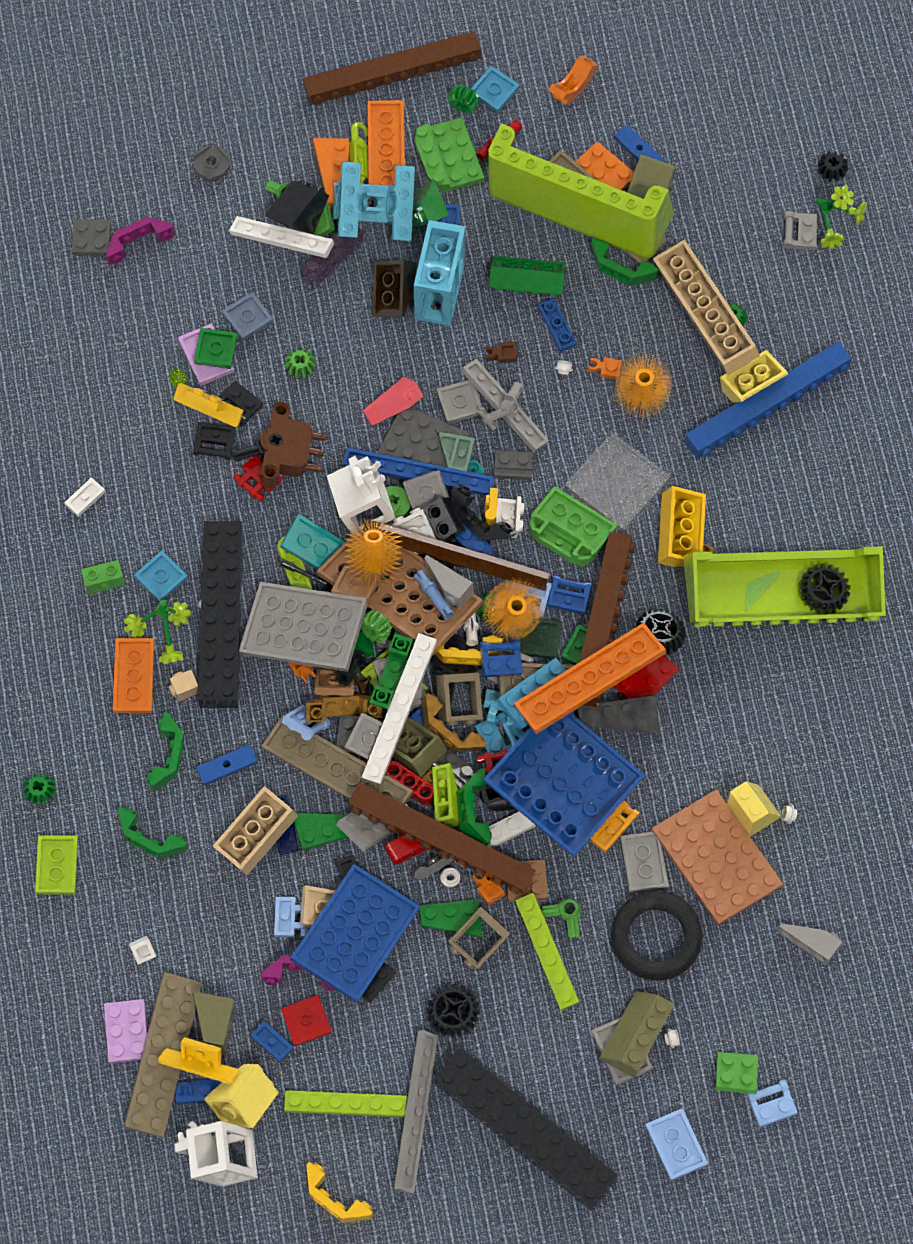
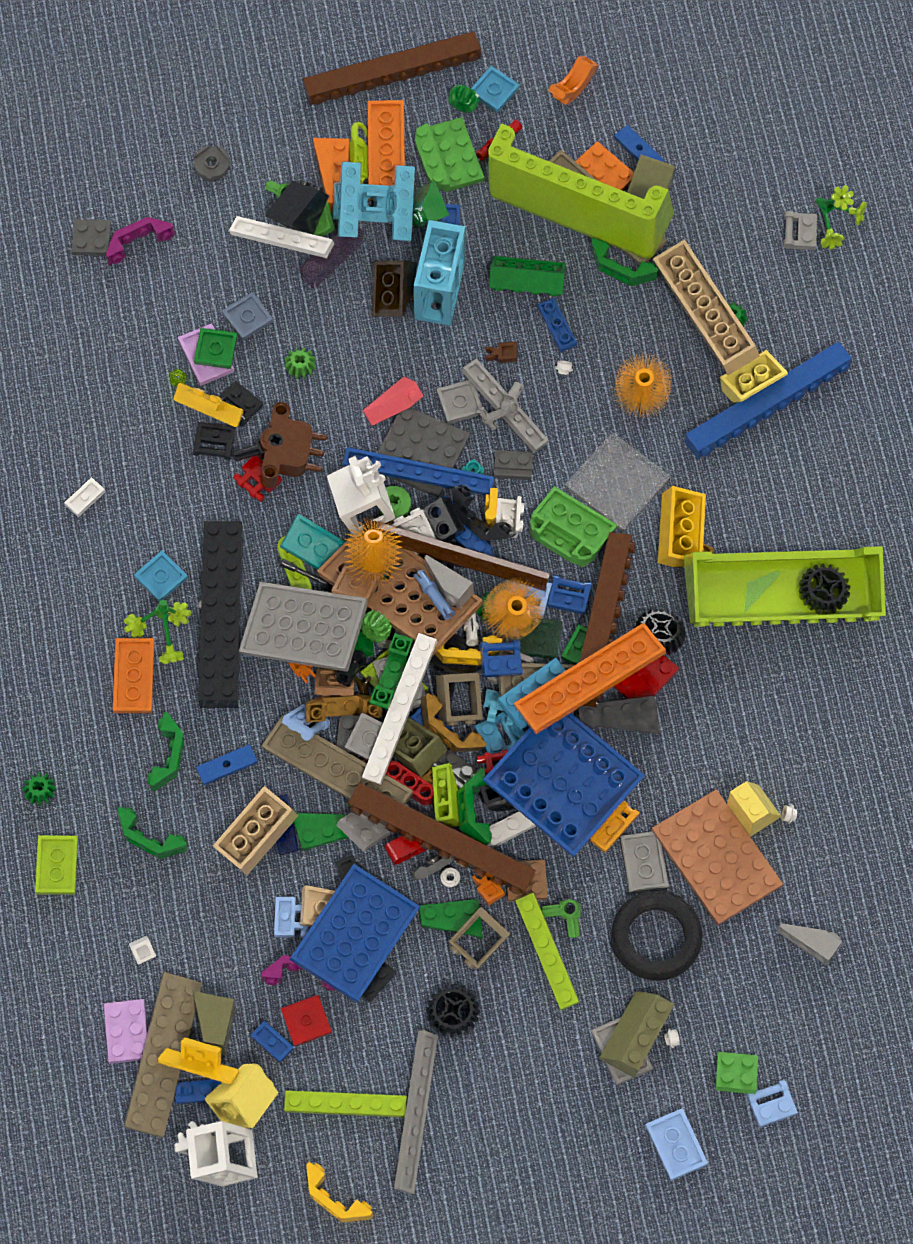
bright green brick [81,560,125,595] -> none
tan brick [168,670,199,702] -> none
light grey plate [403,470,449,510] -> none
black brick [434,1048,618,1212] -> none
sand green wing [439,432,475,471] -> none
orange plate [588,357,622,380] -> none
black gear [817,151,849,182] -> none

